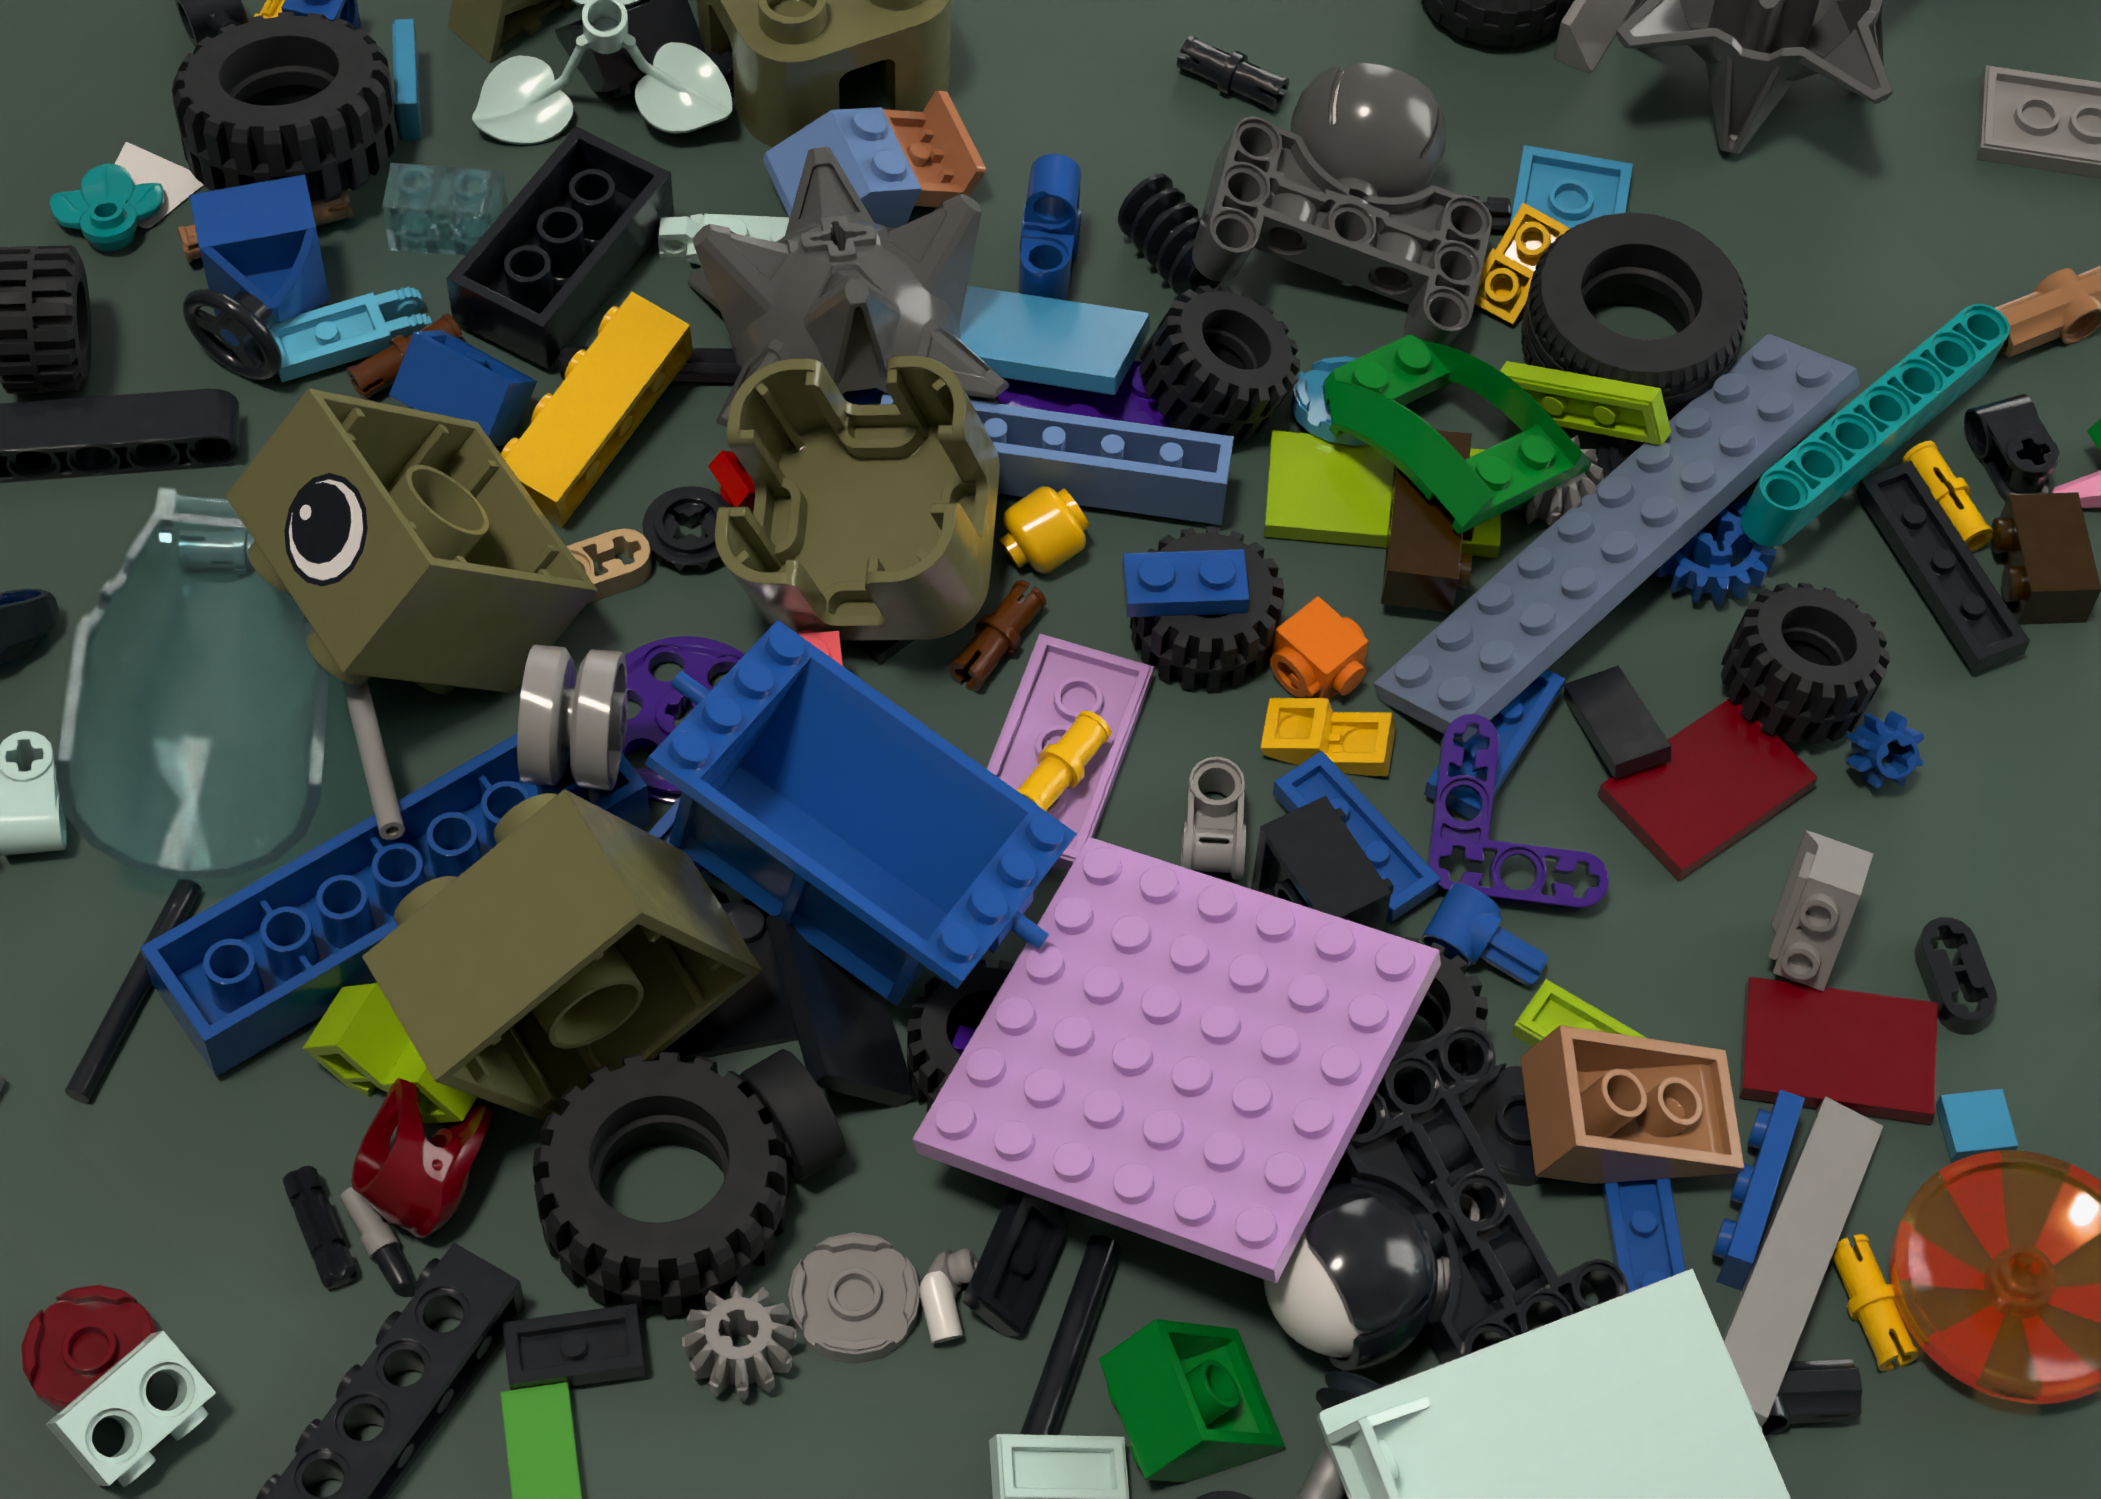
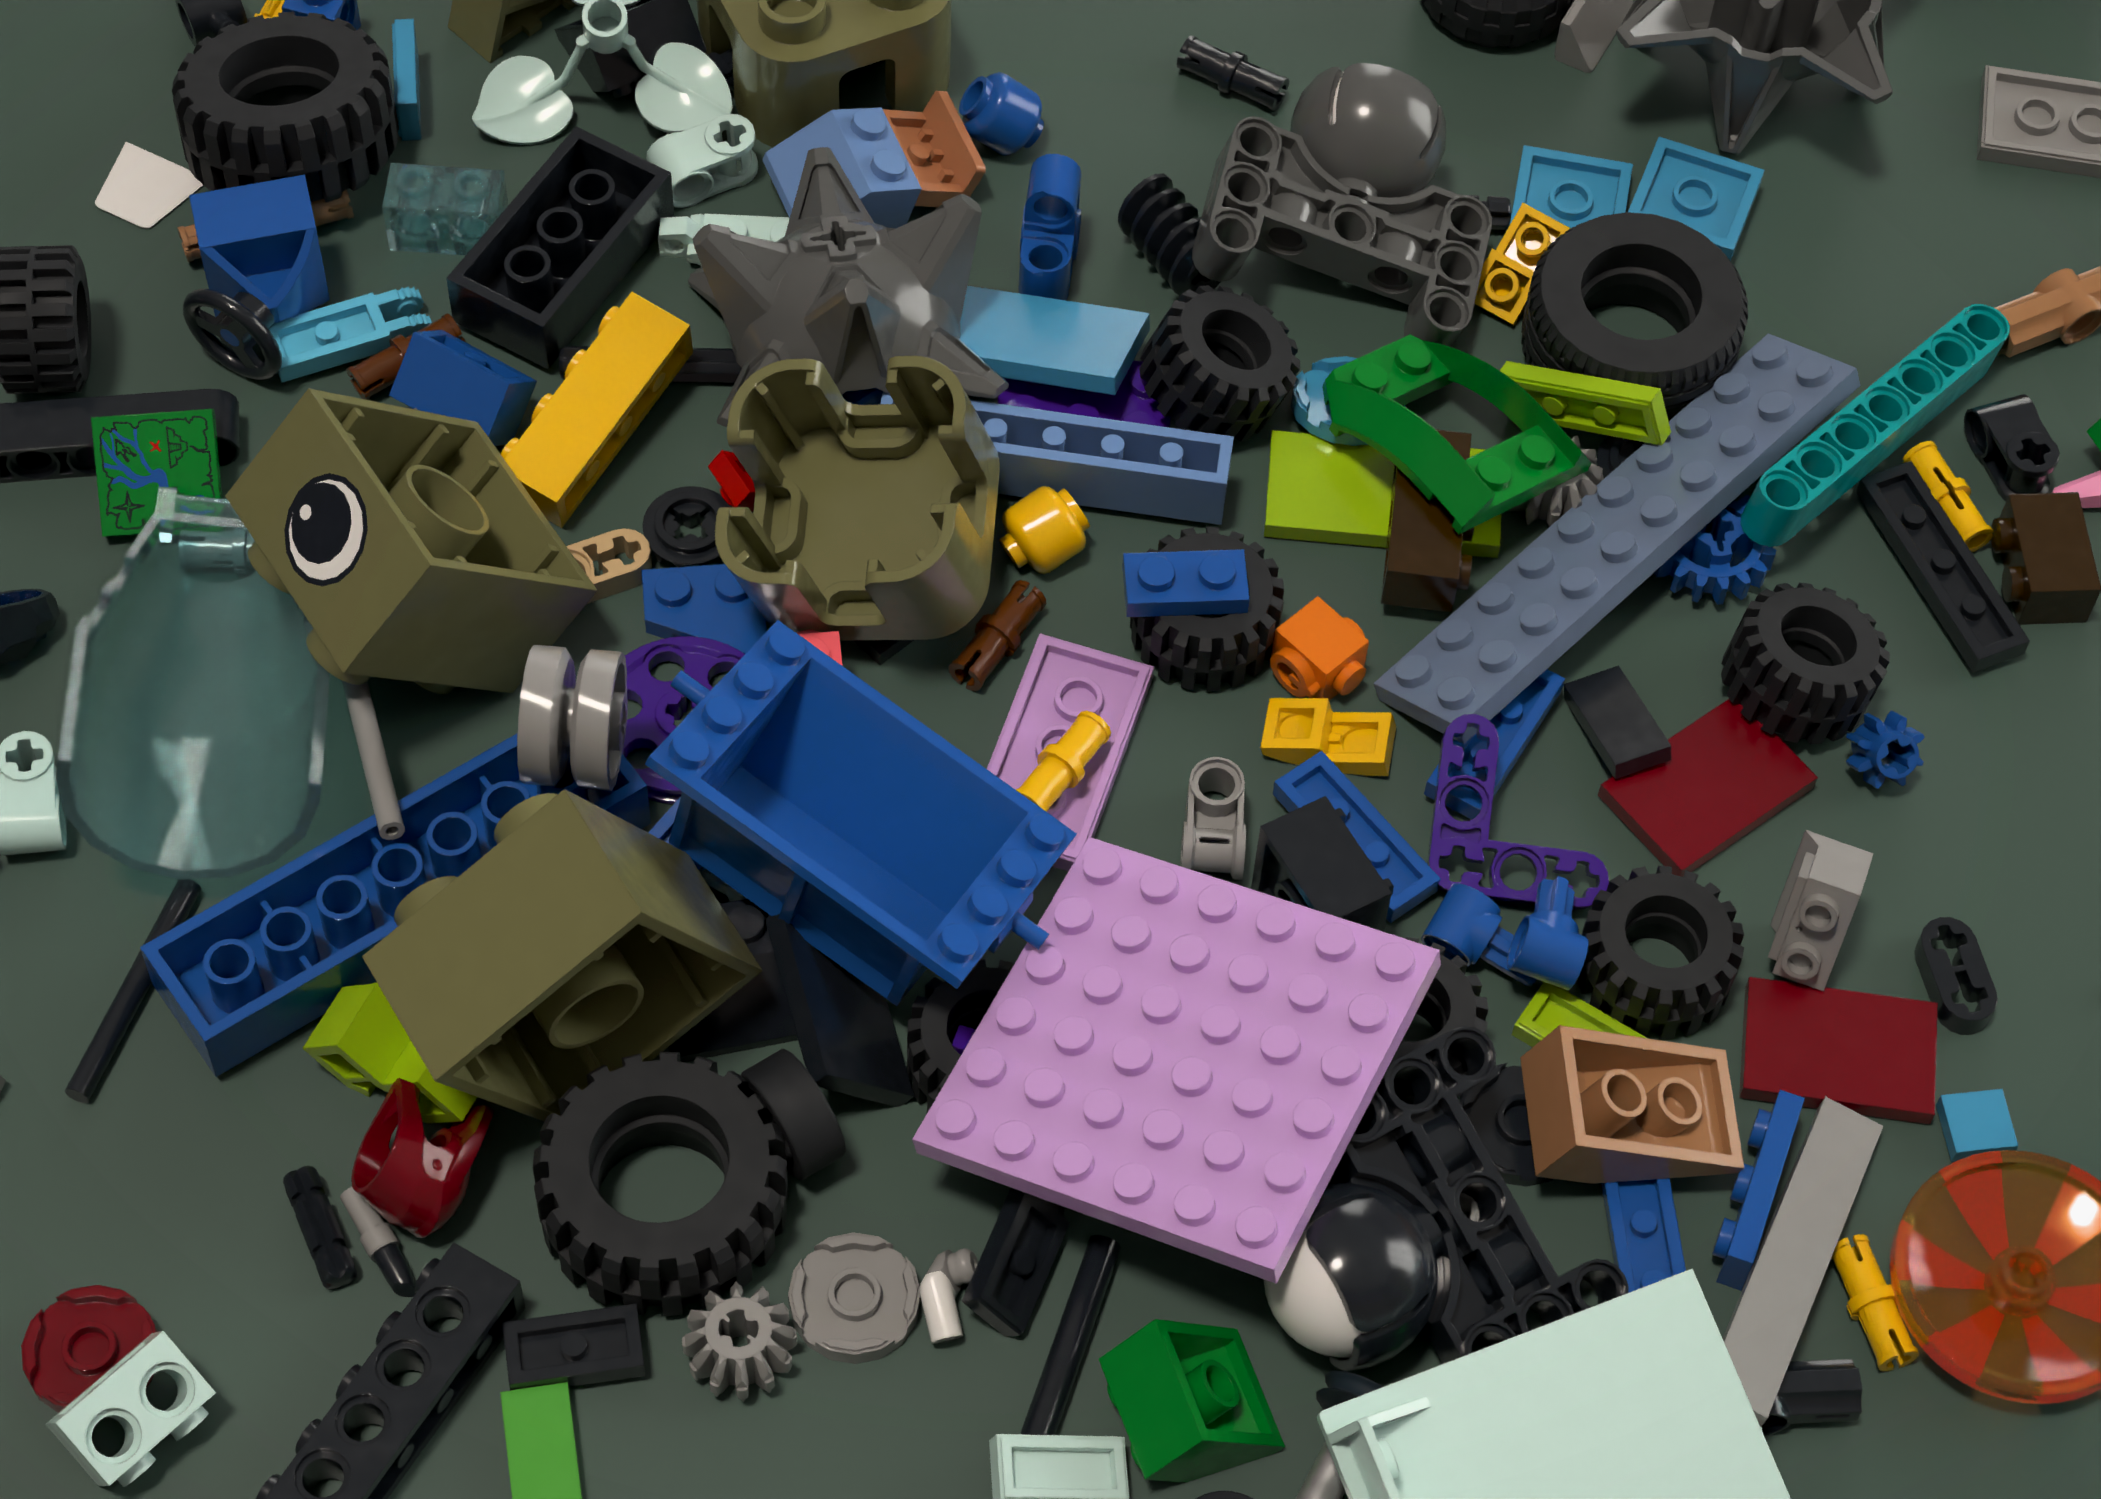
teal plate [49,163,164,251] -> none
none -> tile [91,409,225,537]
none -> blue wing [641,564,767,654]
none -> light aqua piece [646,113,758,208]
none -> blue head [959,72,1044,156]
none -> blue axle [1507,876,1588,990]
none -> black tyre [1578,866,1744,1040]
none -> dark azure plate [1628,136,1765,261]

